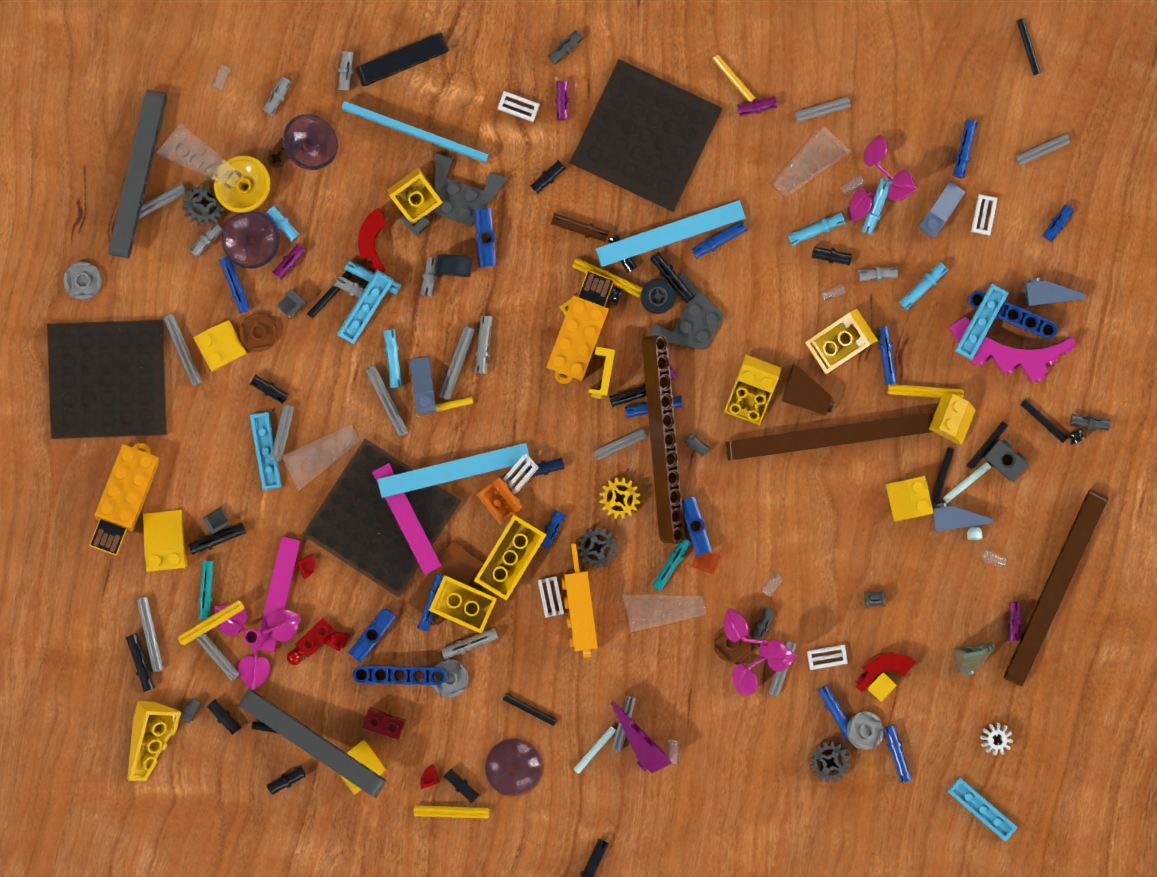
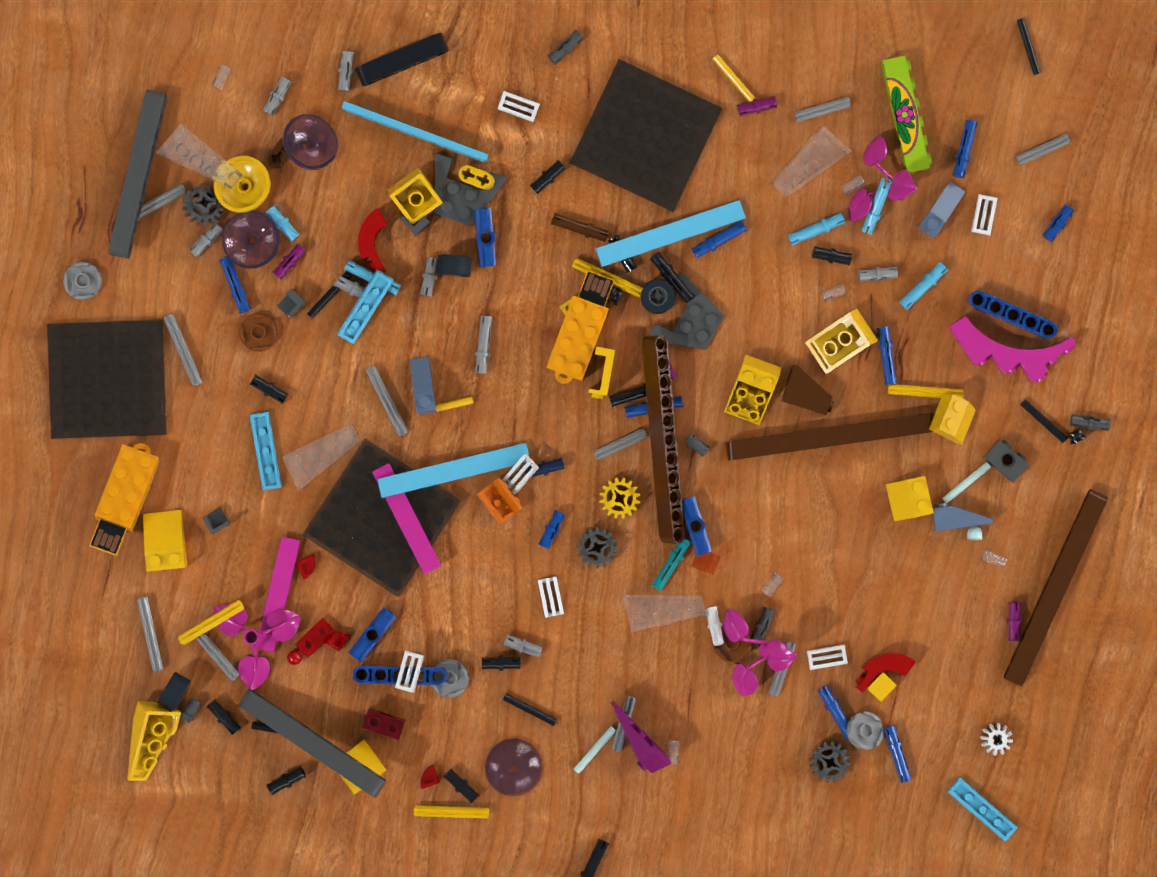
black pin [125,634,155,692] -> none
black pin [188,523,247,555] -> none
yellow slope [193,320,248,372] -> none
teal pin [197,560,214,619] -> none
light grey axle [271,405,294,461] -> none
medium azure pin [383,329,402,388] -> none
dark orange tile [408,541,484,625] -> none
blue pin [417,573,444,632] -> none
yellow slope [429,575,497,634] -> none
light grey axle [439,326,475,400] -> none
light grey pin [441,628,499,660] -> none
yellow slope [474,514,546,601] -> none
magenta pin [555,81,570,120] -> none
light orange piece [561,543,598,658] -> none
dark grey bush [864,590,886,608] -> none
black bar [931,447,955,504] -> none
sand green wedge [954,642,995,675] -> none
medium azure tile [955,284,1009,360] -> none
black bar [966,421,1008,470] -> none
sand blue slope [1024,278,1086,307] -> none
none -> black wheel [158,672,191,710]
none -> white tile [395,650,424,693]
none -> yellow beam [459,165,495,190]
none -> black pin [482,656,521,671]
none -> light grey axle [503,634,542,657]
none -> white axle [705,607,724,646]
none -> brick [881,56,932,174]

